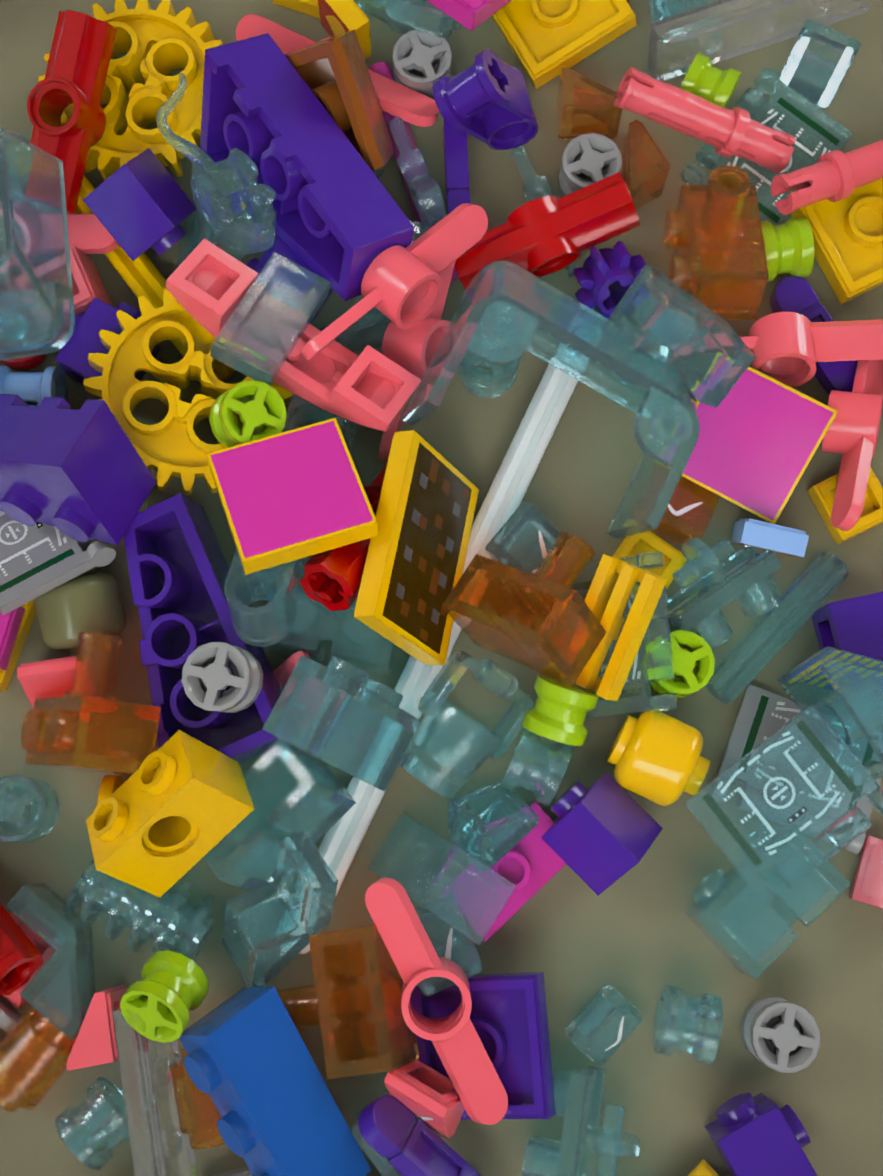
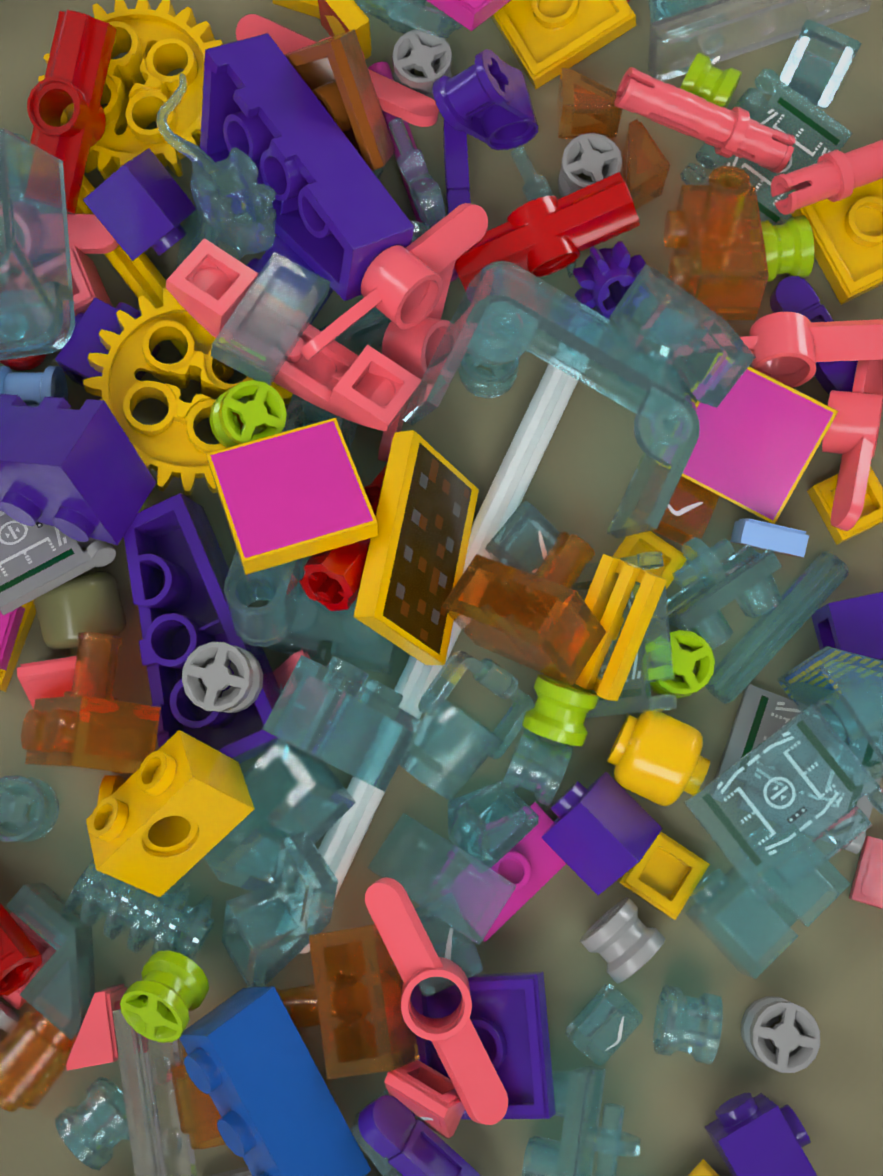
none -> light grey wheel [580,897,665,984]
none -> yellow tile [617,832,710,920]

